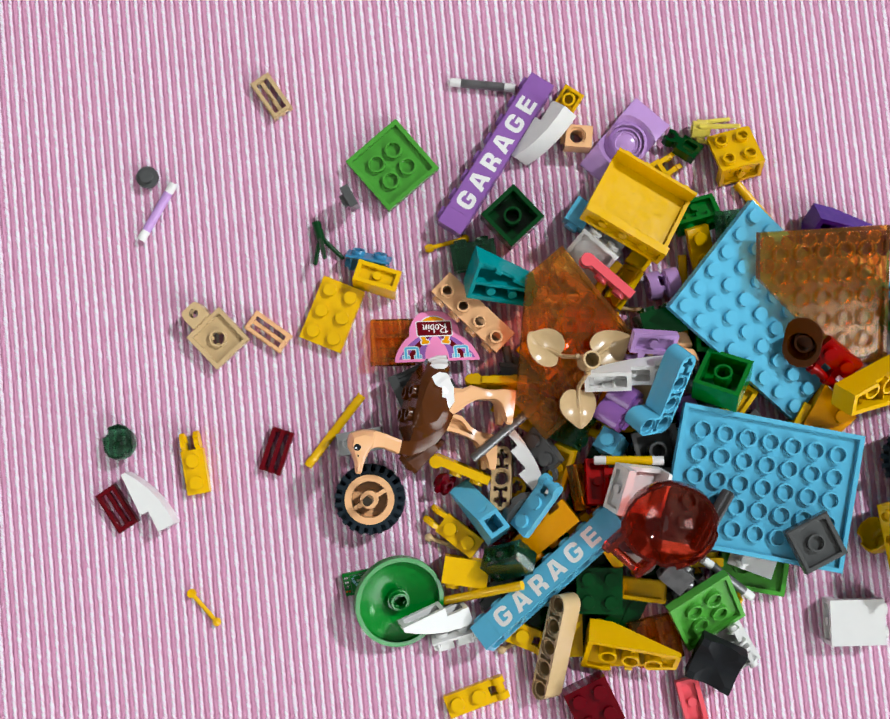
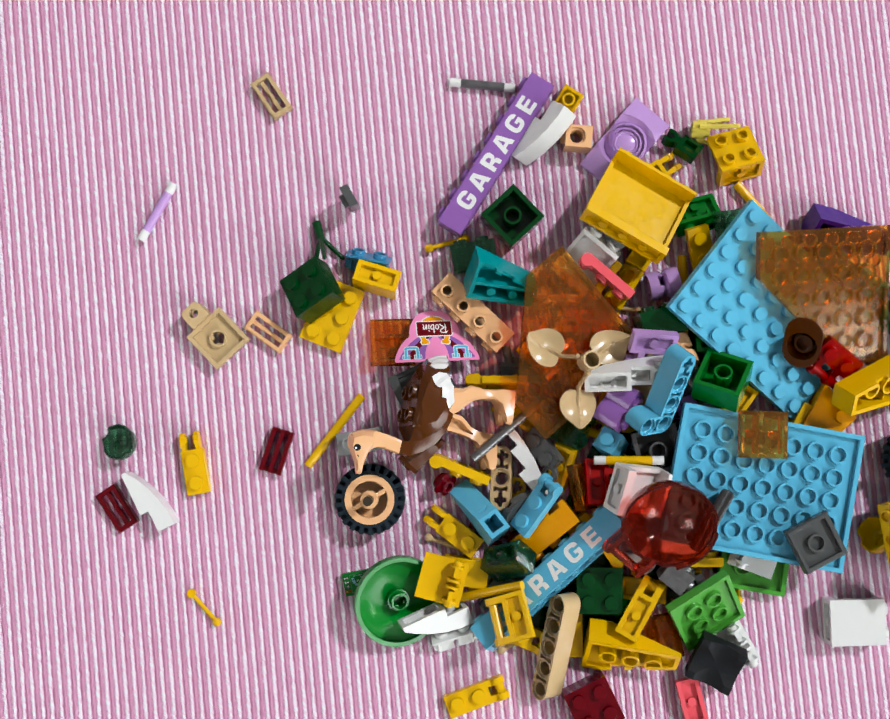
dark grey plate [136,166,159,189] -> none
bright green plate [346,119,439,212] -> none
medium azure brick [562,196,588,233] -> none
bar [700,555,755,601] -> none
none -> dark green brick [280,256,345,323]
none -> yellow hinge [414,551,470,608]
none -> yellow plate [484,589,536,647]
none -> yellow plate [615,574,666,643]
none -> clear orange slope [737,410,788,459]

